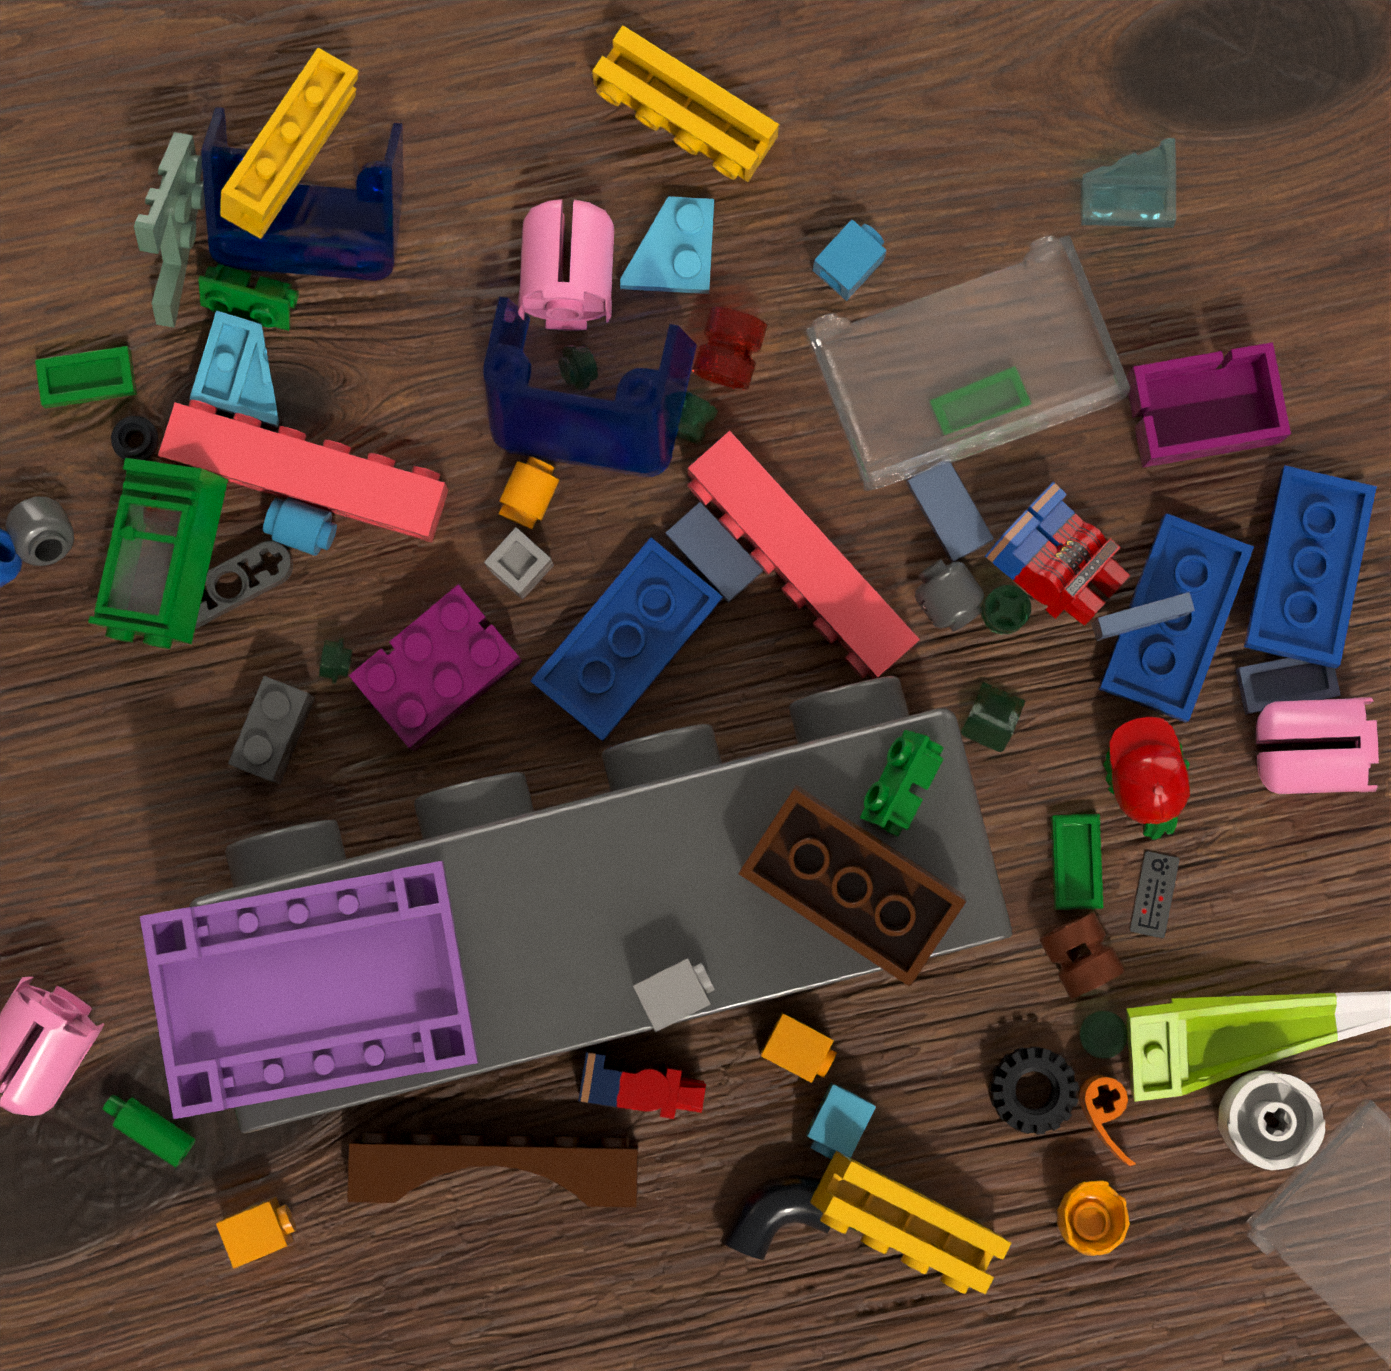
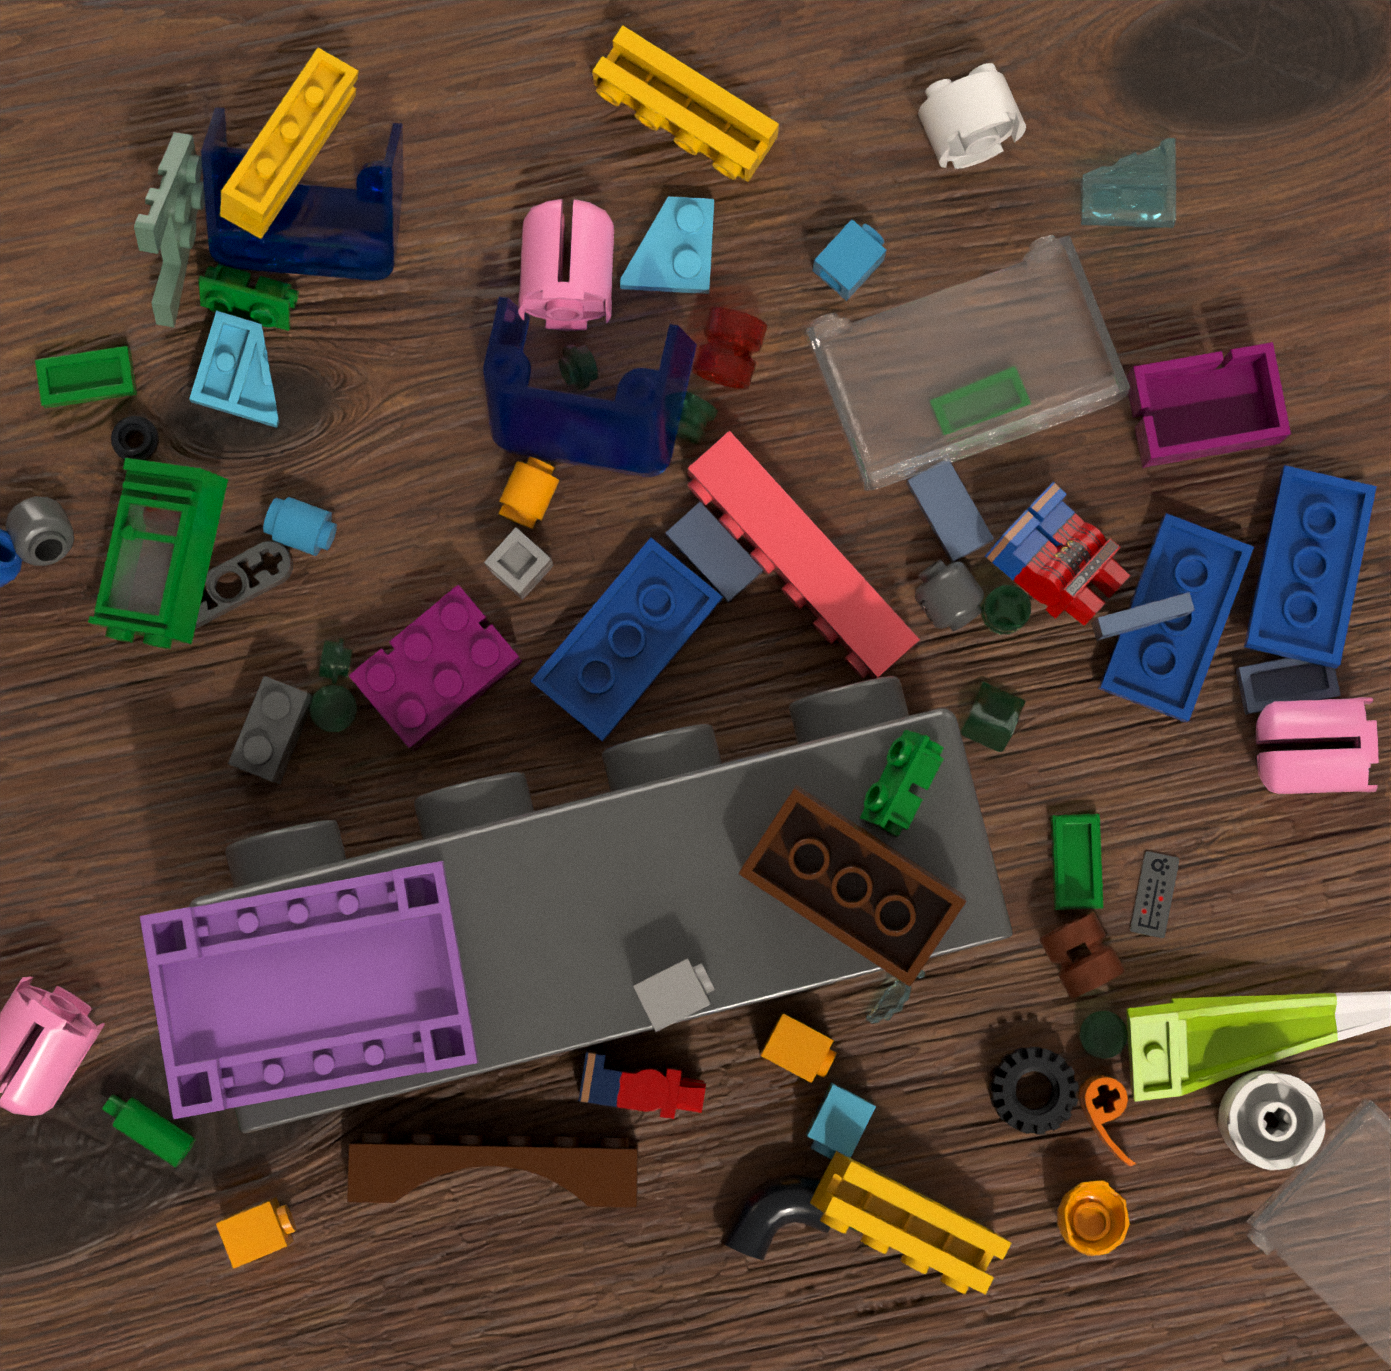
coral brick [158,400,448,543] -> none
red hair [1103,717,1190,840] -> none
none -> clear green plate [309,684,357,732]
none -> clear light blue piece [866,970,925,1024]
none -> white brick [918,63,1026,169]

